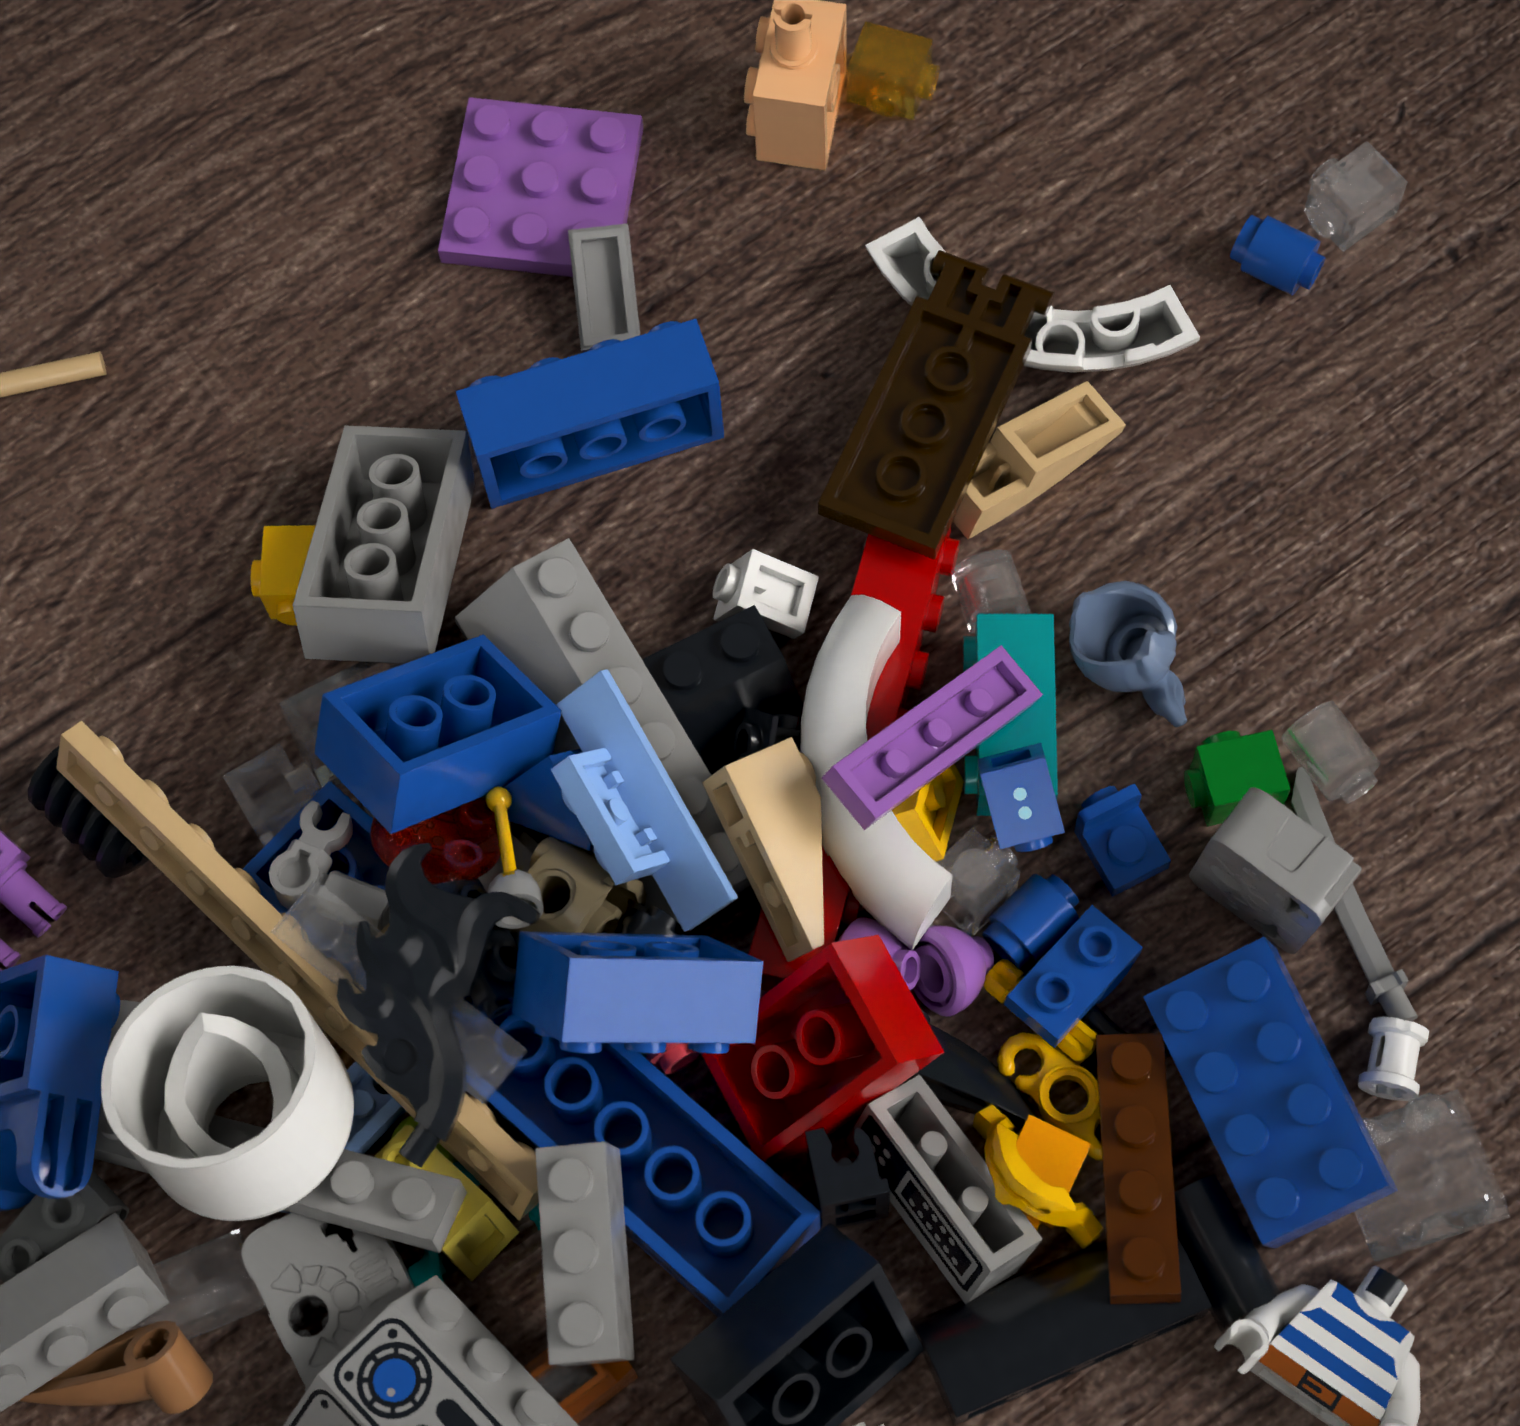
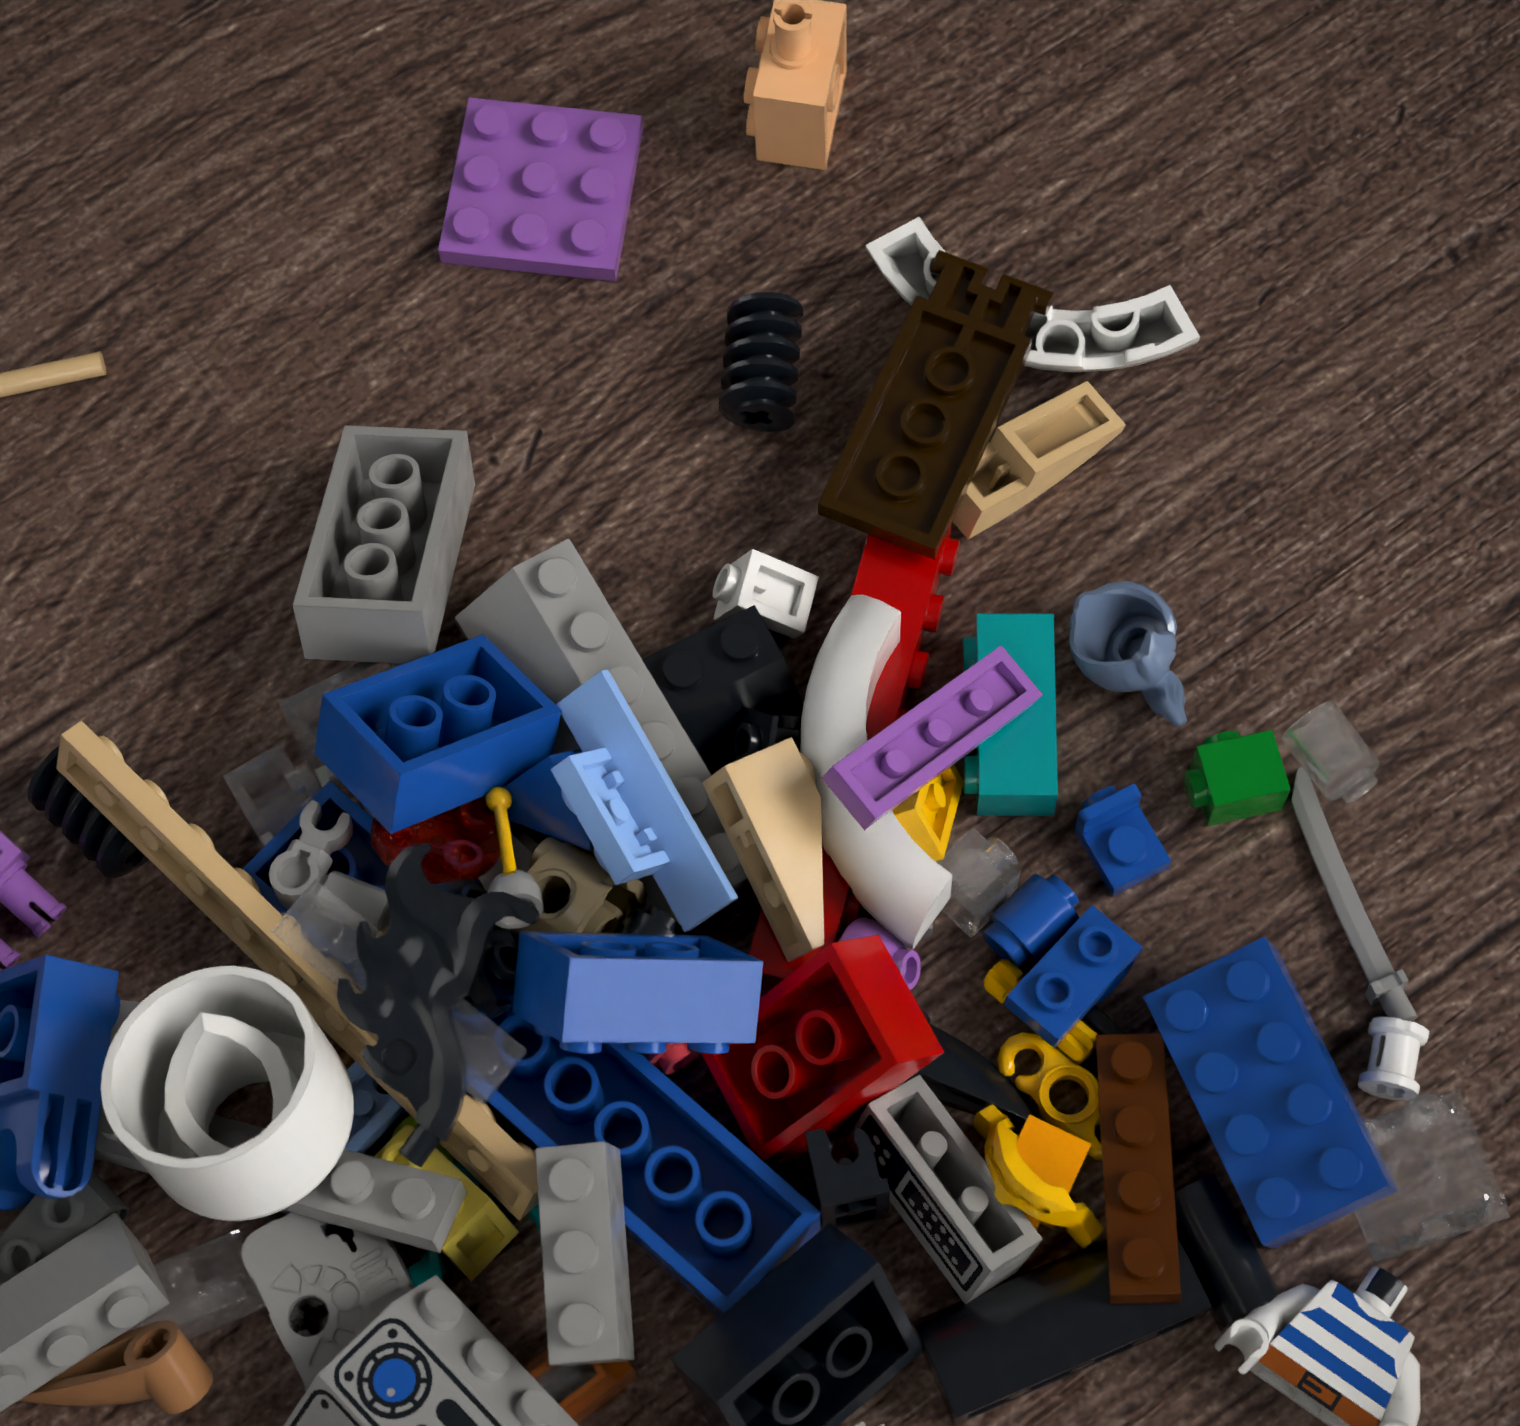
yellow brick [251,525,316,626] -> none
blue brick [456,319,724,509] -> none
light grey tile [568,223,641,353] -> none
clear yellow brick [847,21,940,120] -> none
medium lavender brick [907,925,994,1017] -> none
clear brick [951,550,1031,634] -> none
blue brick [977,743,1065,852] -> none
light grey axle [1189,787,1362,954] -> none
blue brick [1230,215,1326,296] -> none
clear brick [1304,141,1408,252] -> none
none -> black piece [719,292,803,432]

